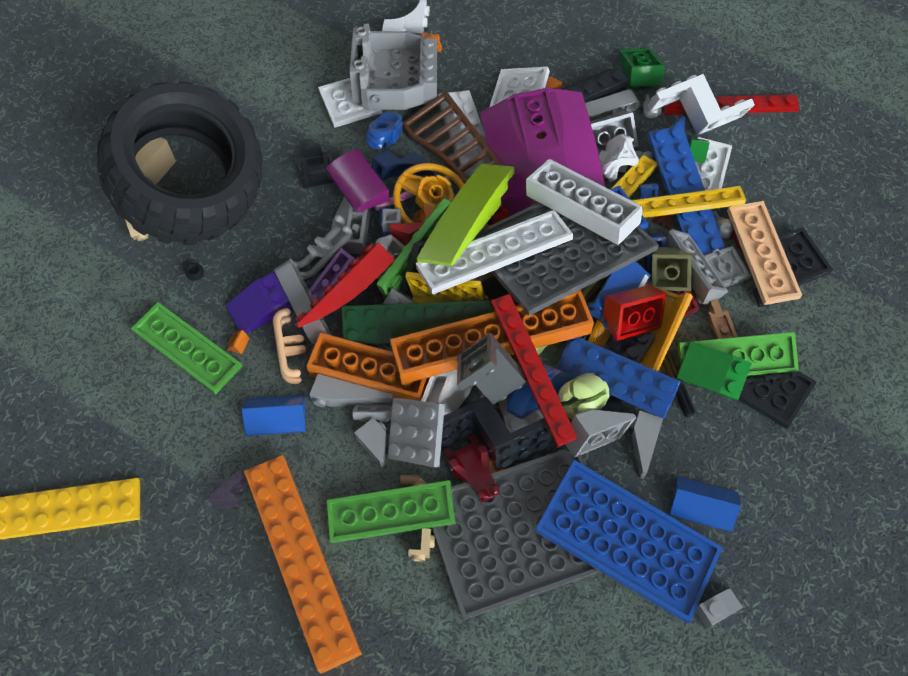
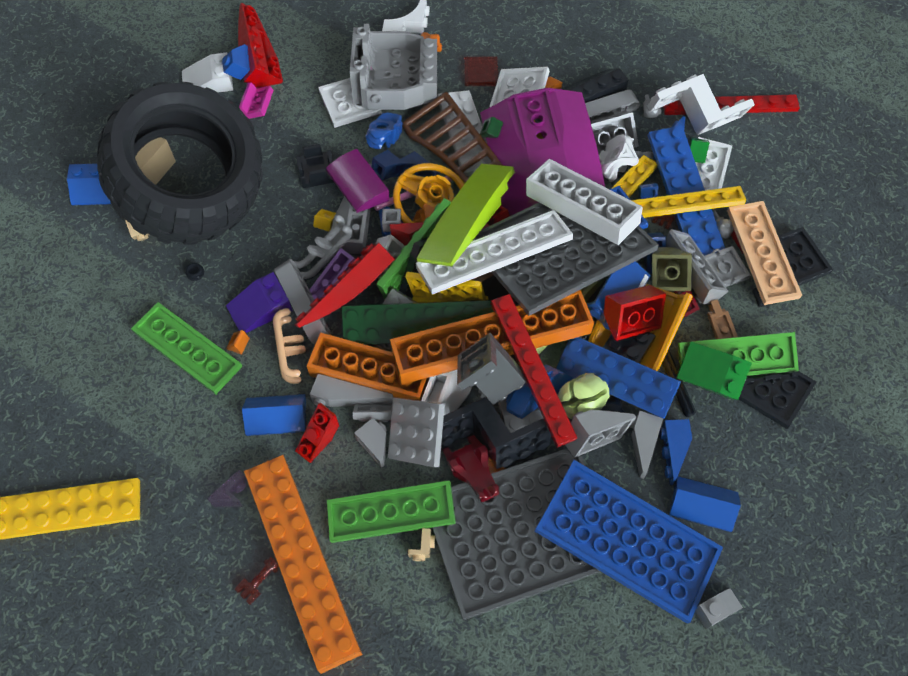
medium nougat arm [400,475,427,486] -> none
green slope [619,48,665,88] -> none
none -> blue slope [67,164,111,205]
none -> white slope [182,52,233,92]
none -> blue slope [222,44,250,80]
none -> clear red hinge [235,557,279,605]
none -> red wedge [238,2,283,88]
none -> dark pink bracket [239,82,274,119]
none -> red slope [295,403,339,463]
none -> yellow slope [313,209,336,231]
none -> clear red tile [465,57,498,86]
none -> dark green slope [480,117,503,138]
none -> blue slope [659,419,692,485]

